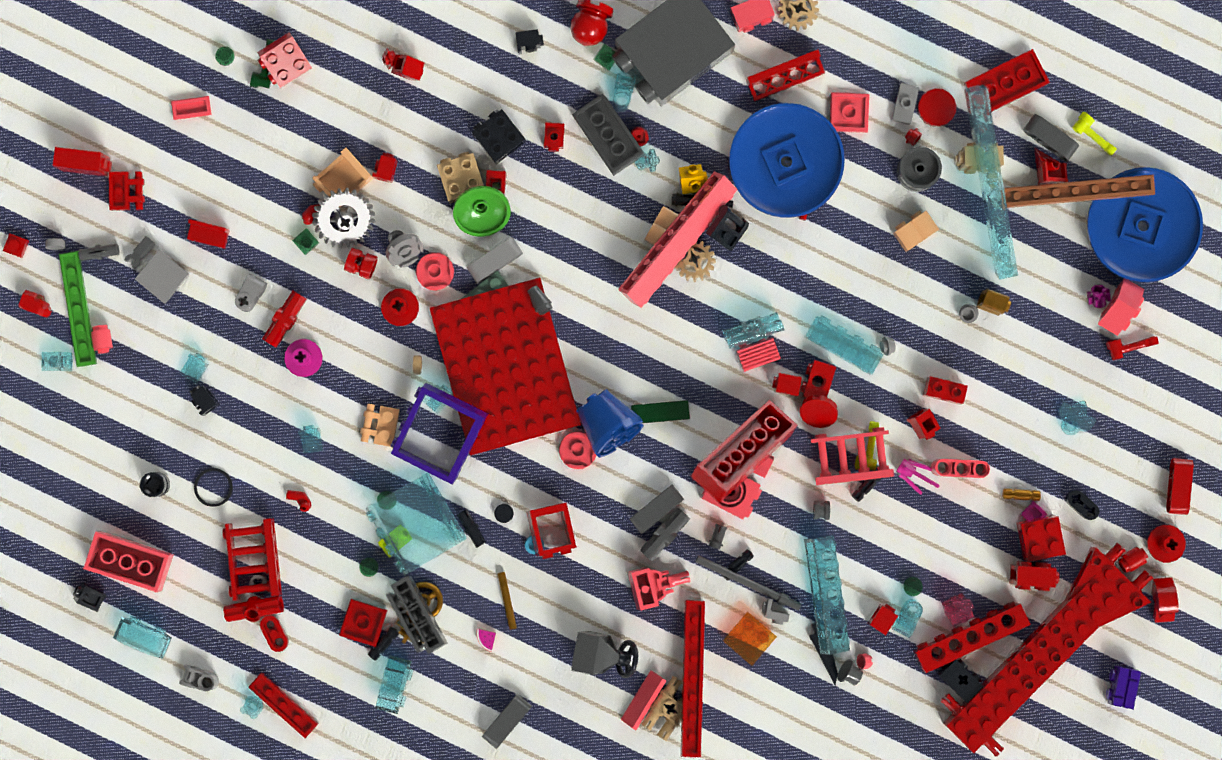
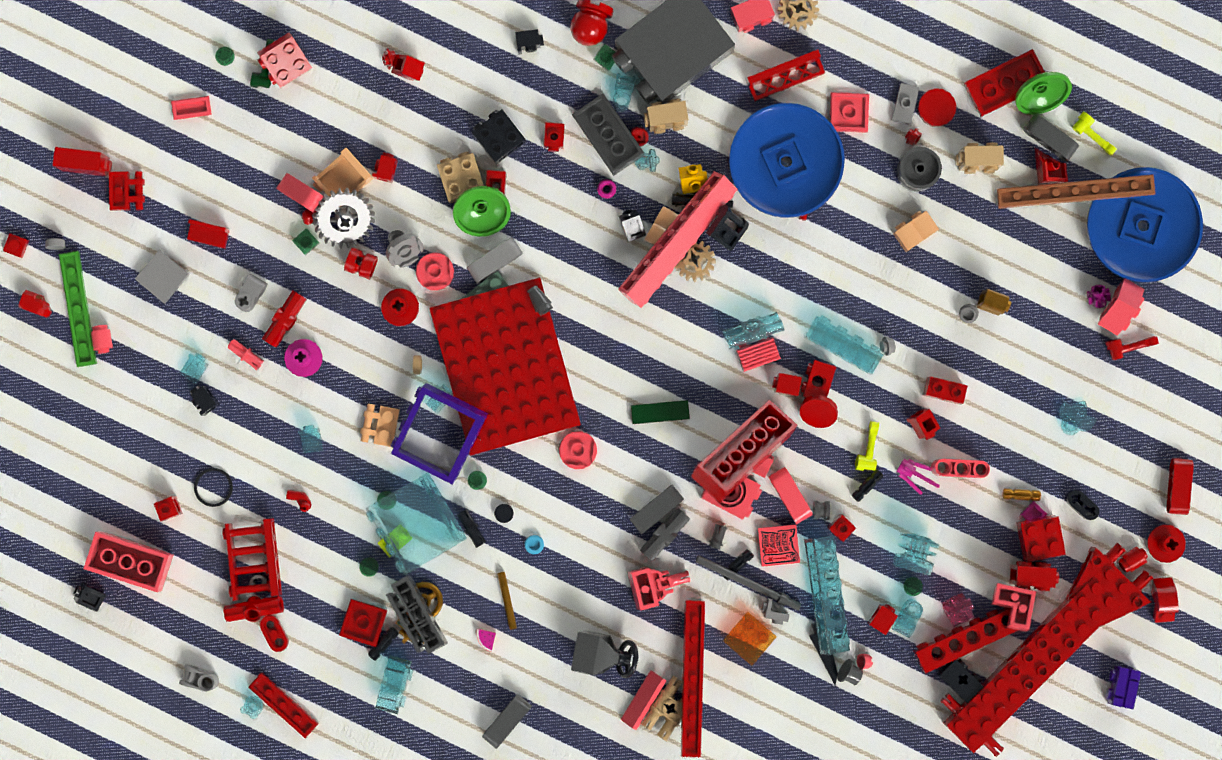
clear light blue bracket [41,352,73,371] -> none
dark grey pin [78,243,120,261] -> none
clear light blue brick [113,616,172,659] -> none
dark grey bar [124,236,156,269] -> none
black wheel [140,472,170,497] -> none
red window [526,502,577,559] -> none
blue cone [576,389,644,458] -> none
coral fence [811,427,894,485] -> none
clear light blue brick [964,85,1018,280] -> none
none -> red brick [153,496,183,521]
none -> coral axle [228,339,264,371]
none -> coral beam [276,173,324,212]
none -> clear green plate [468,471,487,490]
none -> dark pink plate [597,179,616,199]
none -> bracket [619,209,646,242]
none -> tan brick [644,99,689,134]
none -> coral tile [758,524,800,567]
none -> coral beam [768,467,813,525]
none -> red brick [827,514,856,542]
none -> clear light blue wheel [892,533,940,576]
none -> coral brick [991,583,1036,632]
none -> bright green dish [1015,72,1072,115]

